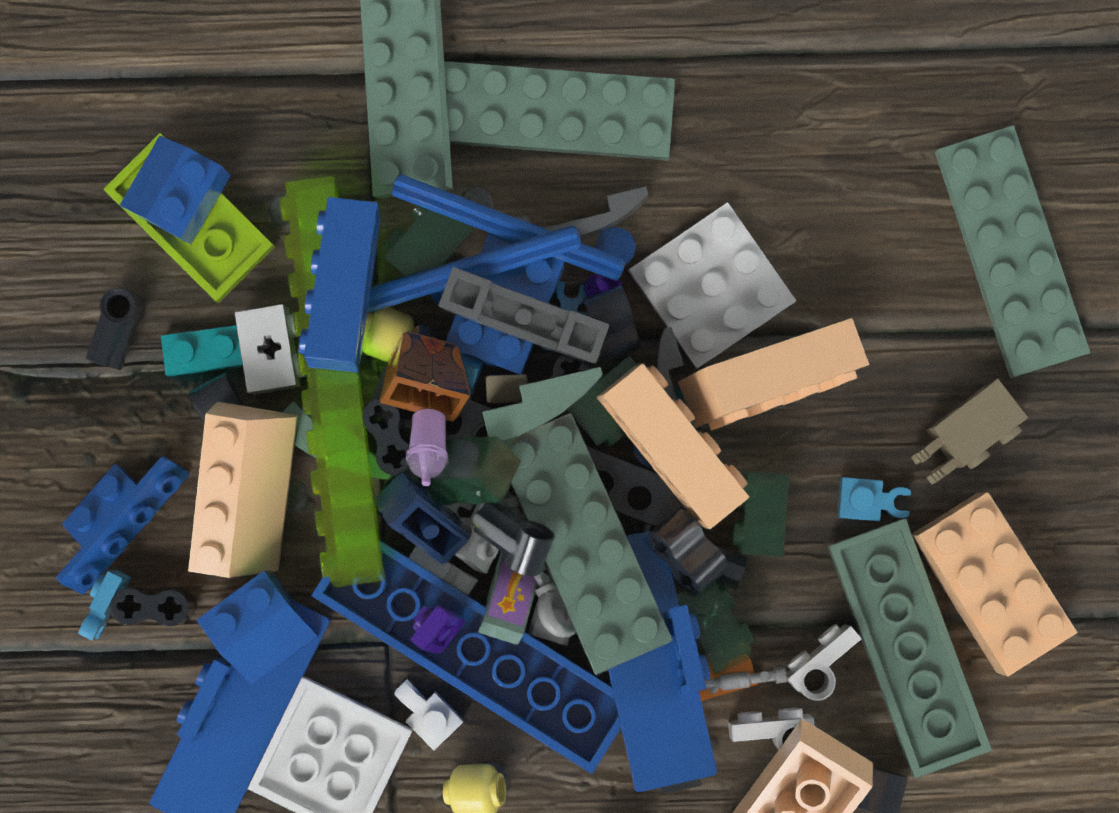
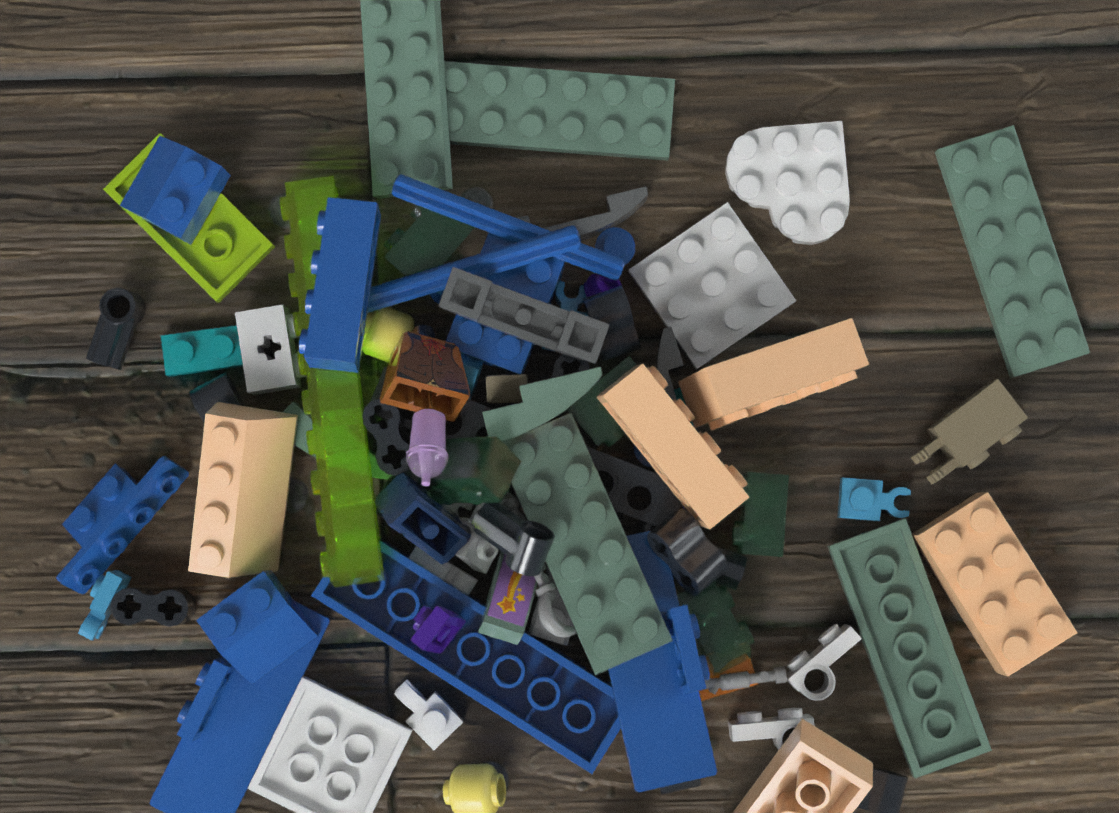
none -> white plate [725,121,850,245]

